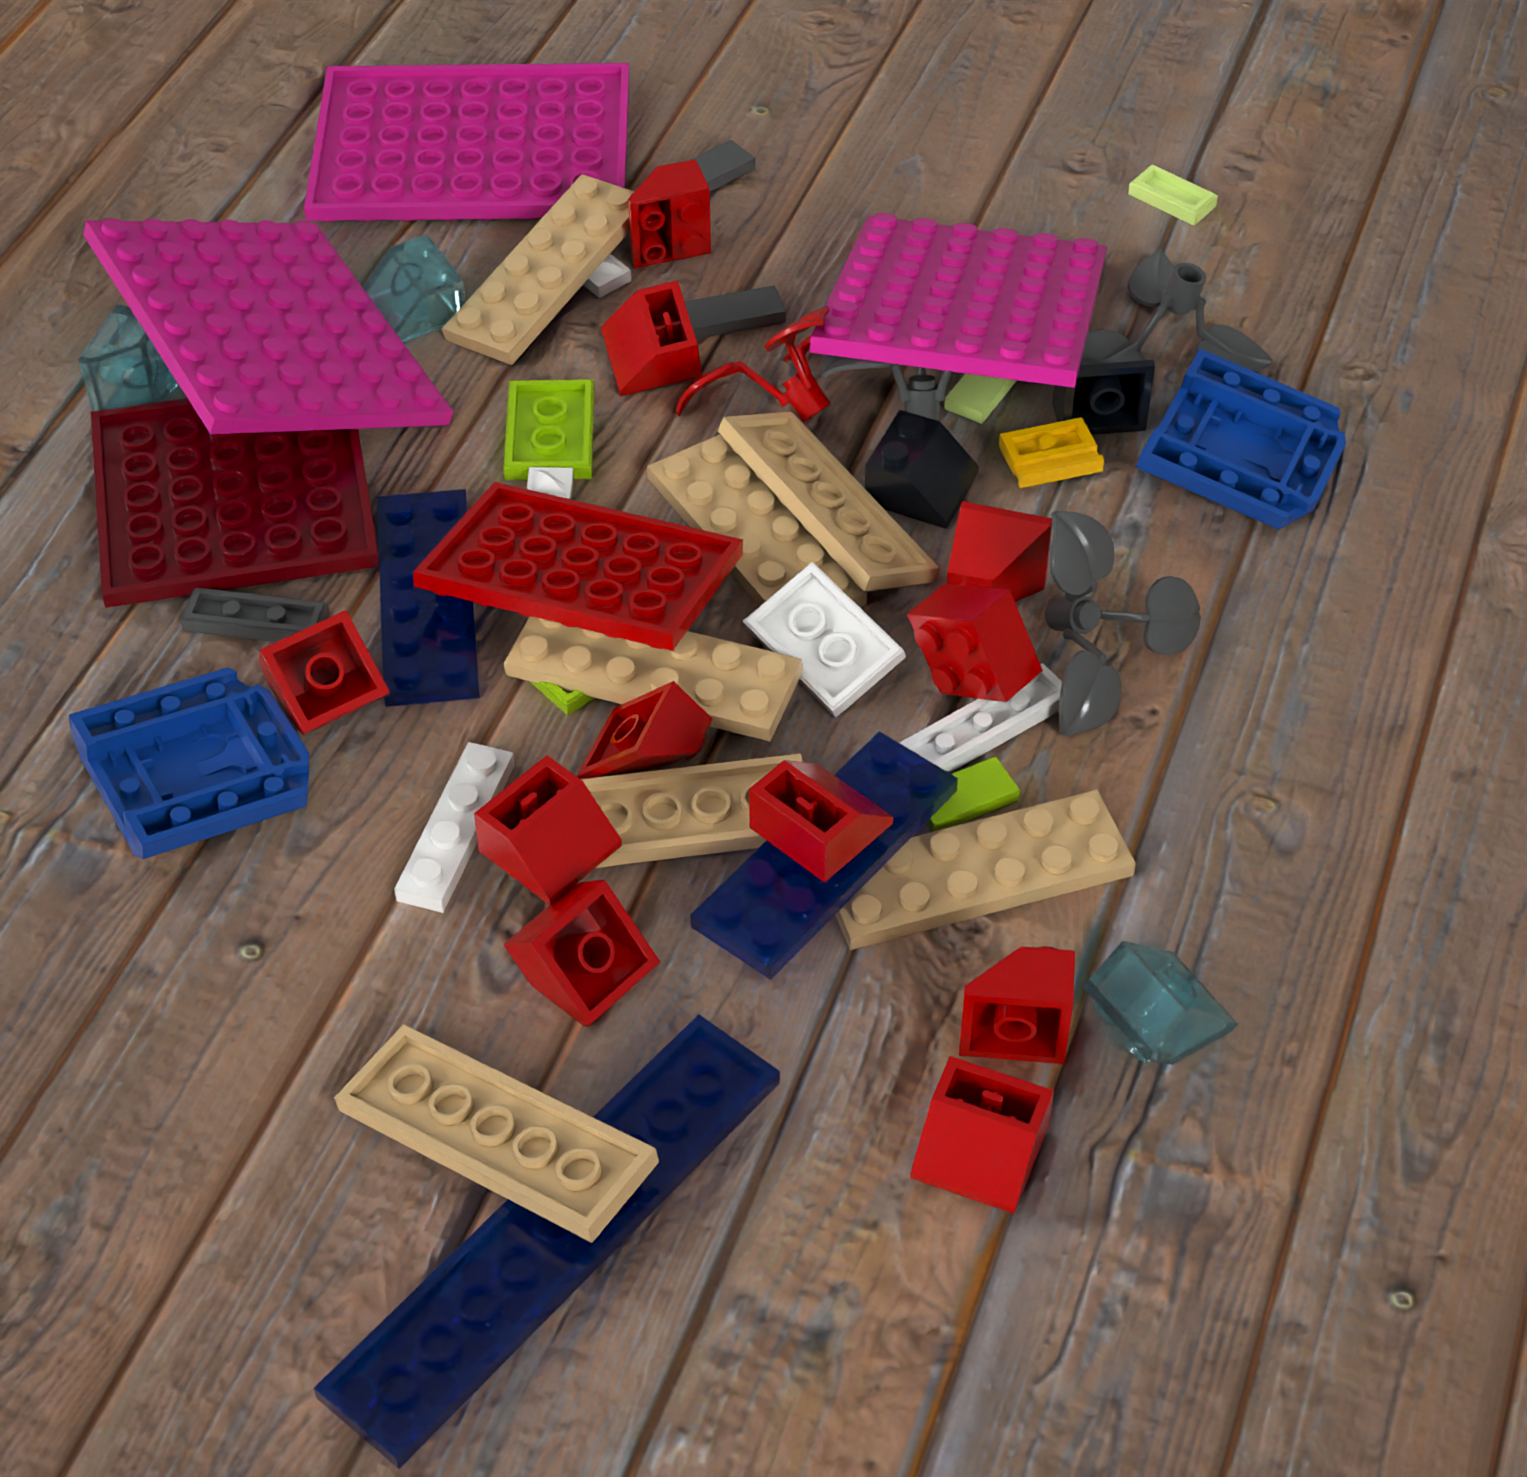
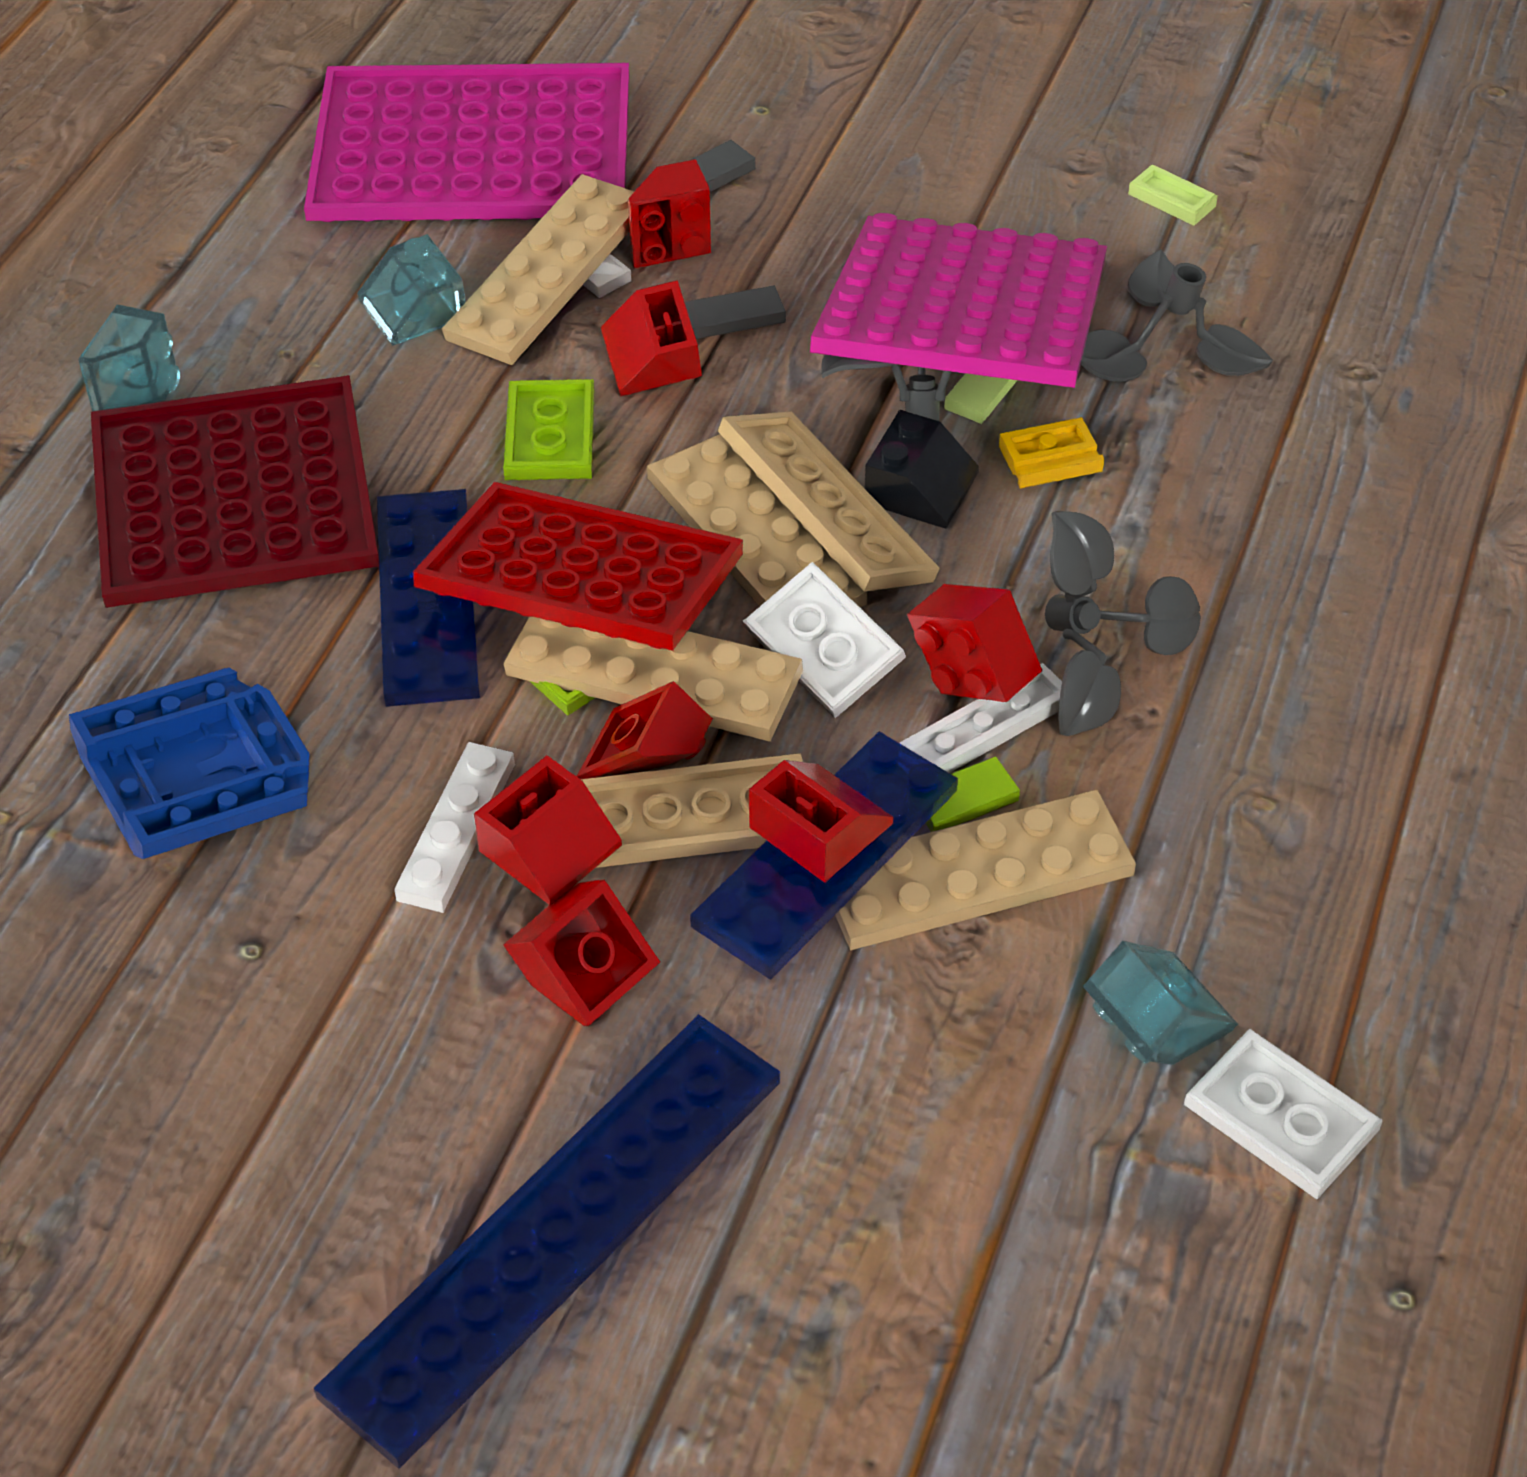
dark pink plate [83,218,453,434] -> none
dark grey tile [181,588,329,642] -> none
red slope [259,610,390,736] -> none
tan plate [334,1024,659,1243] -> none
white tile [527,467,574,500] -> none
red plant [676,306,831,423] -> none
red slope [910,1056,1054,1214] -> none
red slope [947,501,1053,602] -> none
red slope [959,946,1075,1064] -> none
black slope [1052,360,1155,435] -> none
blue wedge [1136,348,1346,530] -> none
none -> white tile [1184,1028,1383,1199]

